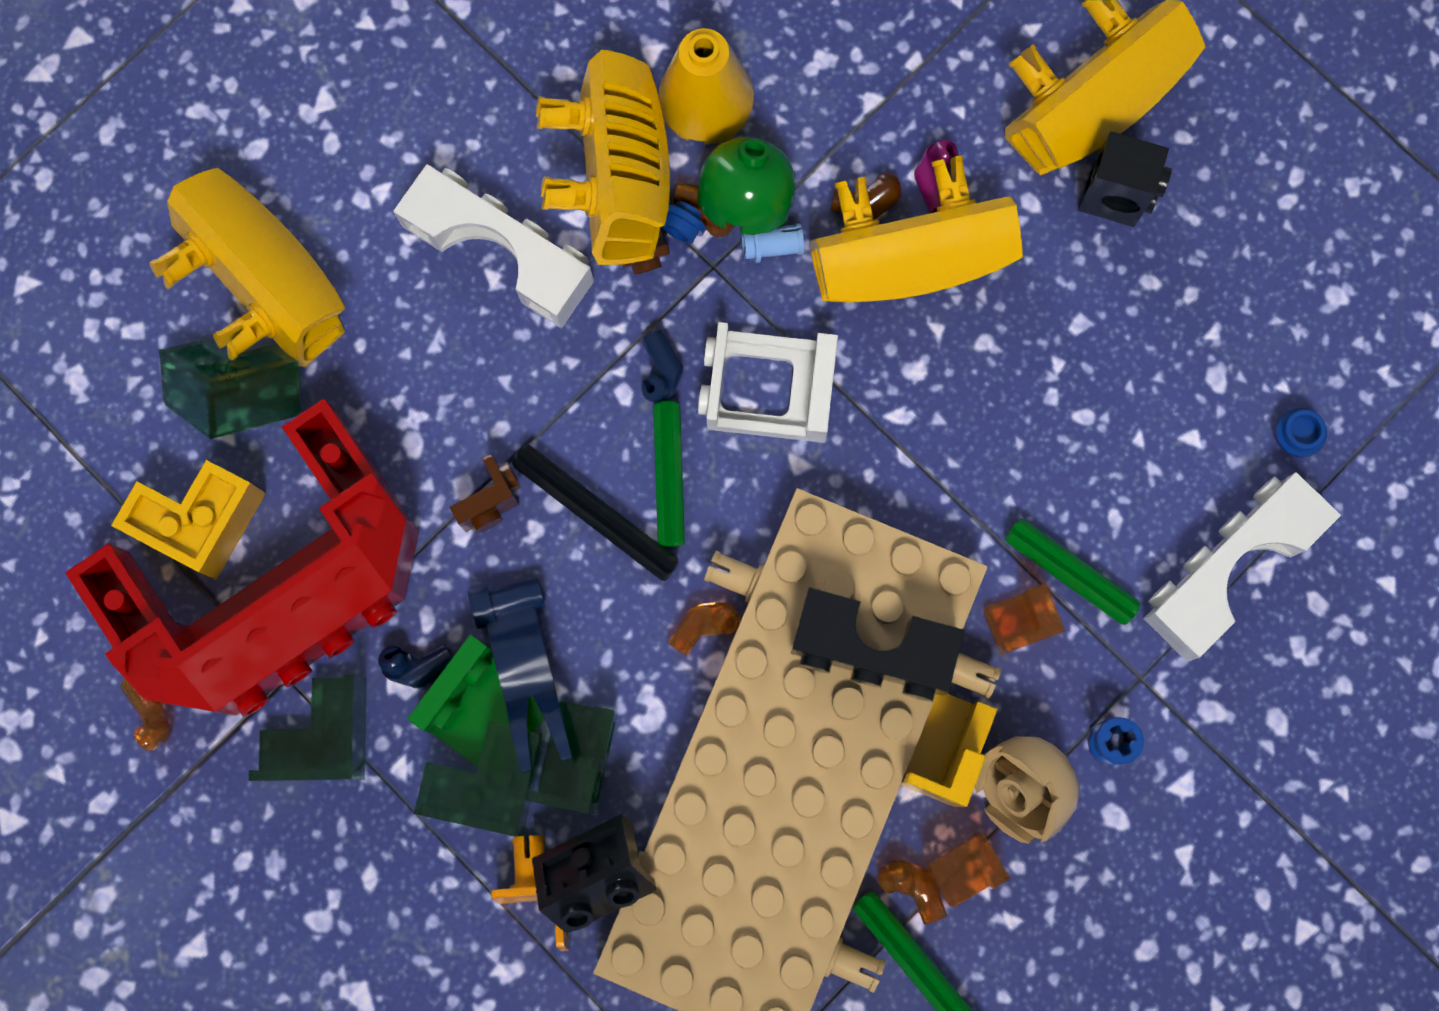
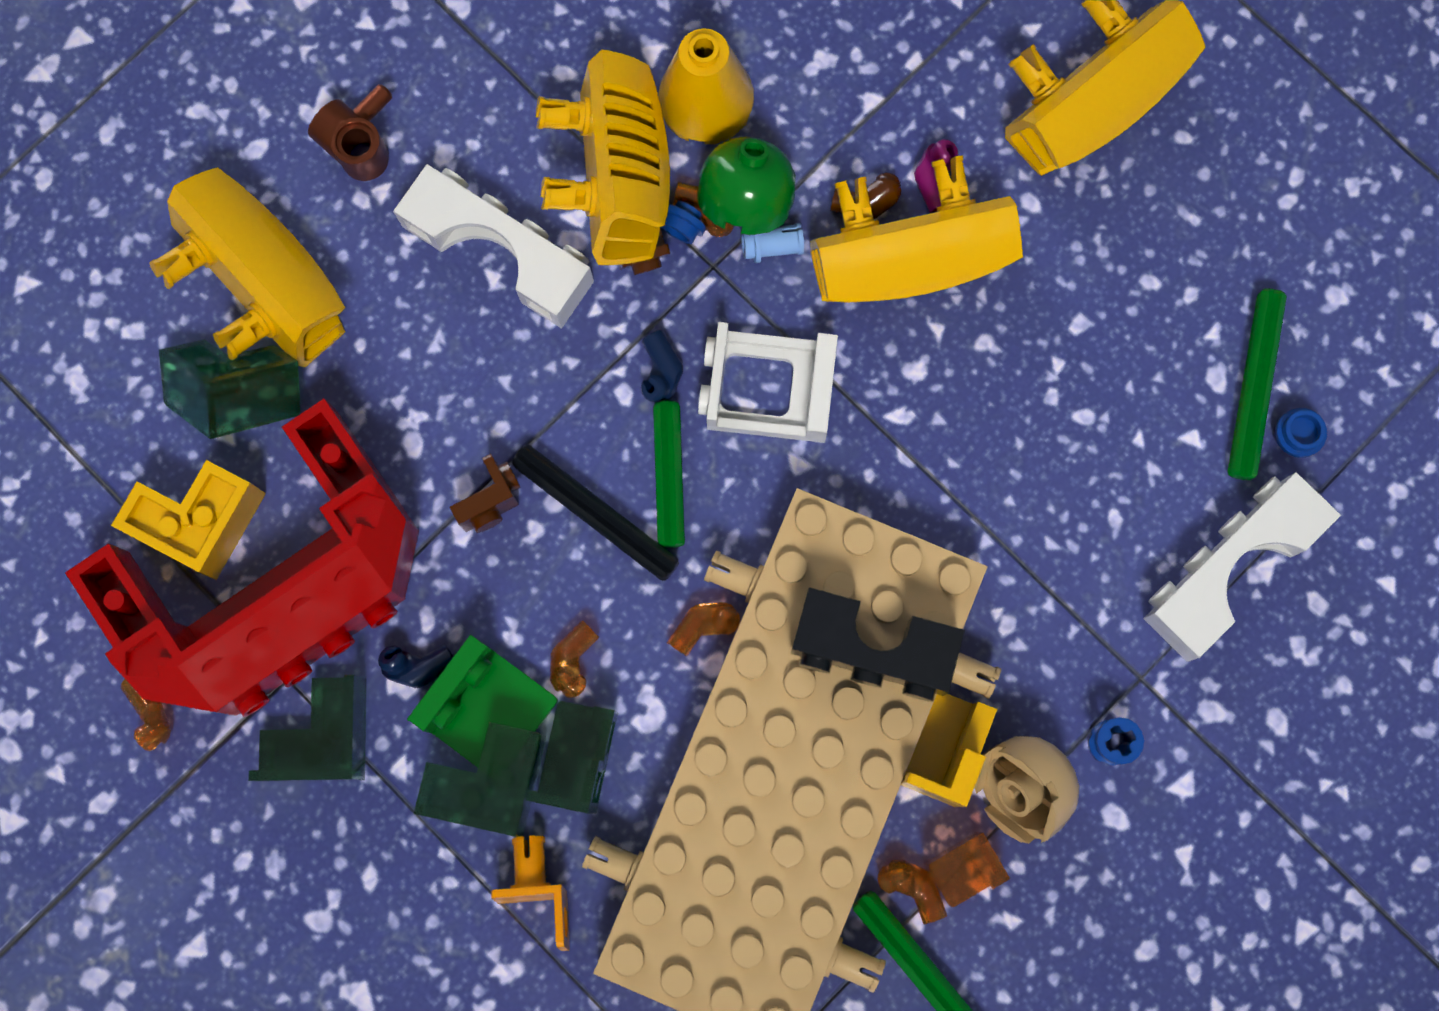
dark blue flag [468,578,572,772] -> none
black bracket [532,814,656,933] -> none
clear orange panel [983,583,1065,657] -> none
green axle [1005,519,1141,625] -> none
black brick [1078,131,1172,227] -> none
none -> copper piece [308,84,392,181]
none -> clear orange arm [550,620,599,698]
none -> green axle [1227,288,1287,480]

